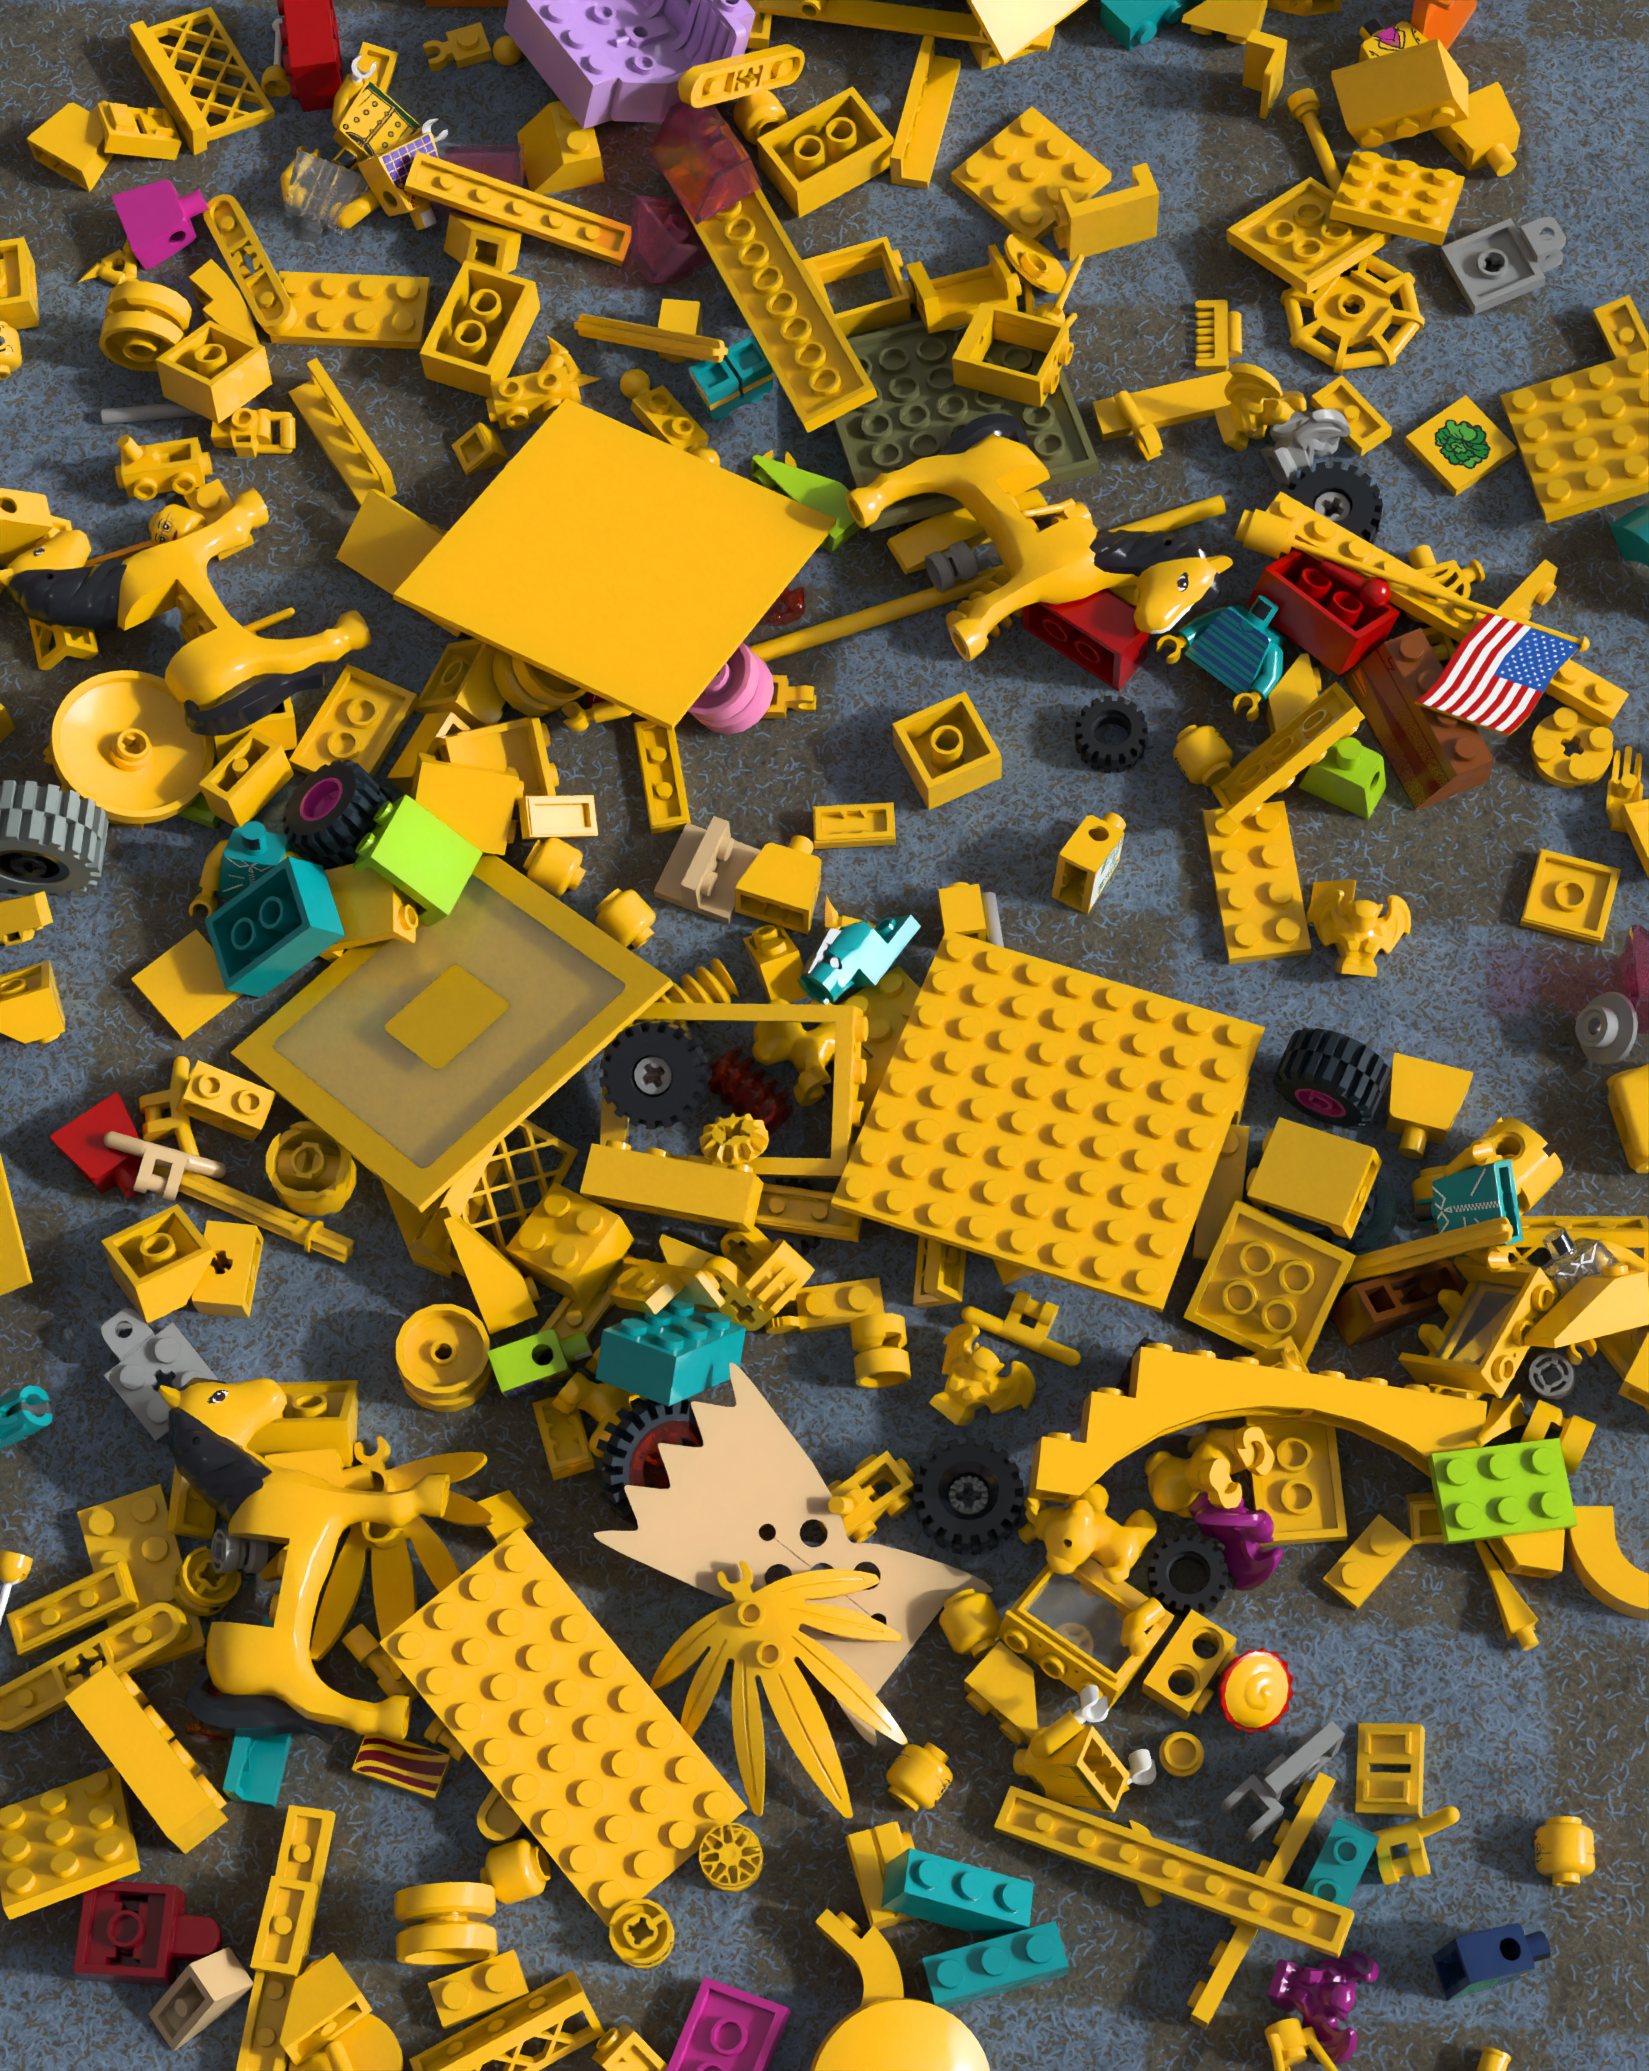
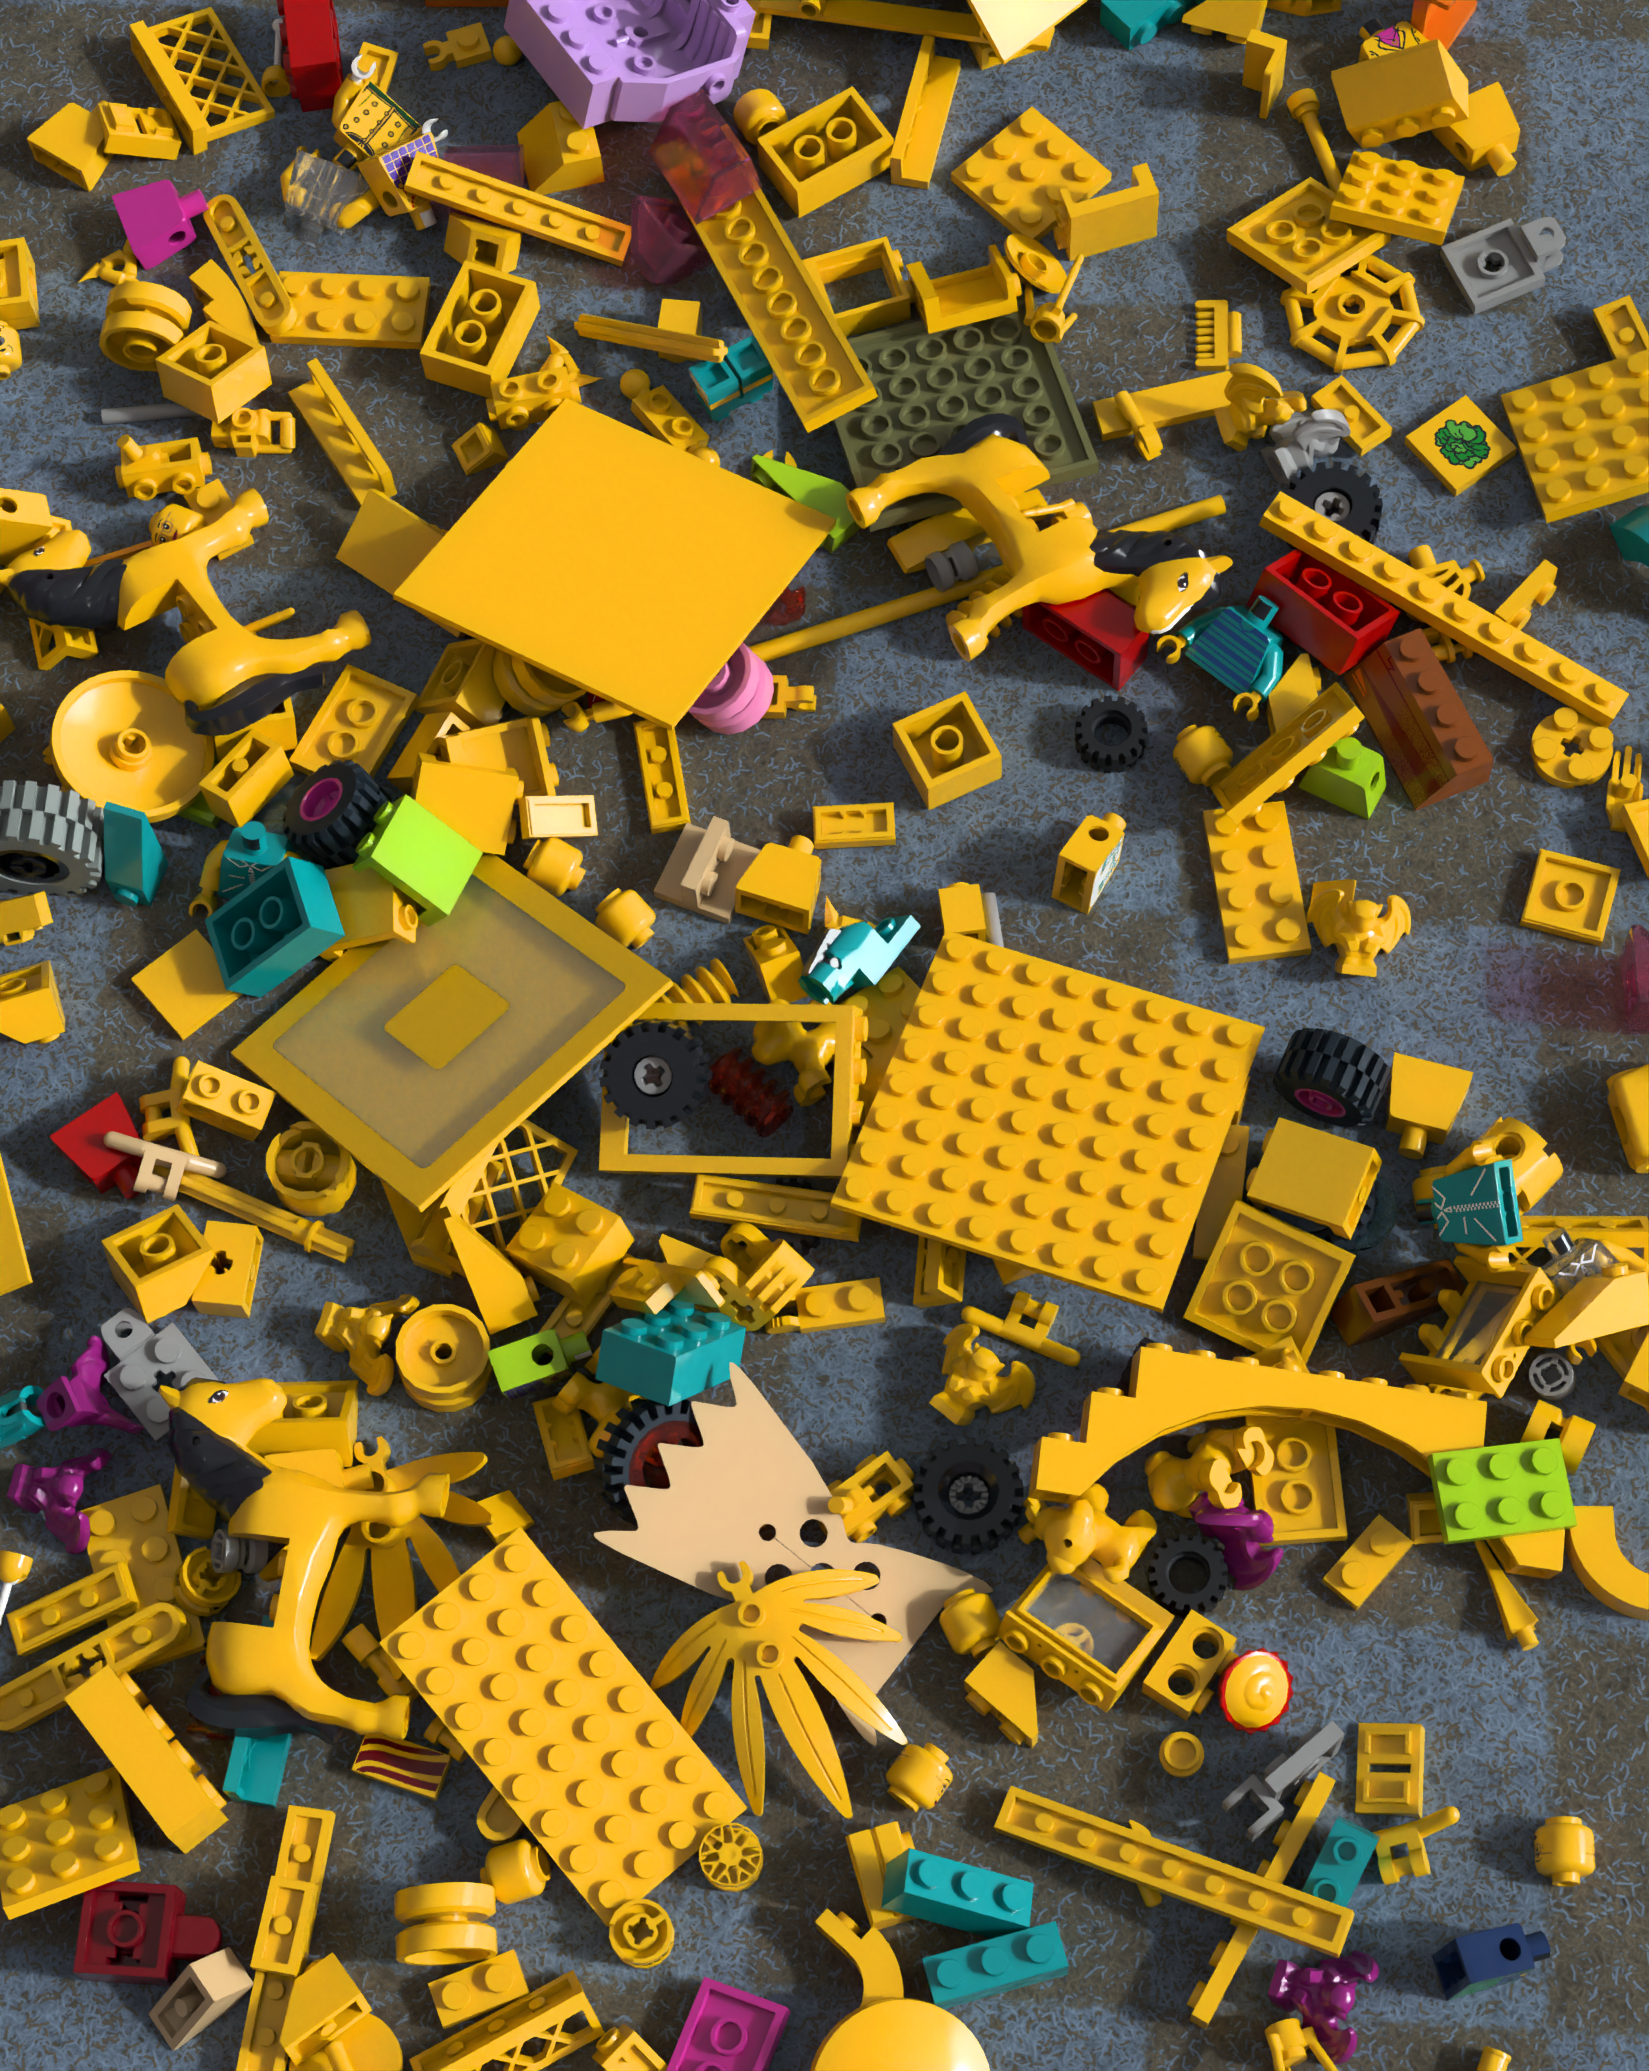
yellow brick [580,1140,764,1233] -> none
yellow piece [678,44,805,108] -> none
yellow gear [699,1113,769,1165] -> none
yellow wheel [850,1313,911,1389] -> none
yellow window [952,302,1074,408] -> none
yellow torso [1013,1685,1157,1813] -> none
yellow arm [1120,1597,1165,1657] -> none
flag [1234,509,1590,737] -> none
red bar [1318,558,1391,609] -> none
yellow axle [1342,1217,1513,1286] -> none
yellow piece [1475,1393,1528,1446] -> none
light grey piece [1575,992,1638,1067] -> none
none -> magenta animal [7,1448,112,1554]
none -> magenta animal [36,1336,145,1435]
none -> teal slope [103,801,169,907]
none -> yellow animal [314,1294,420,1396]

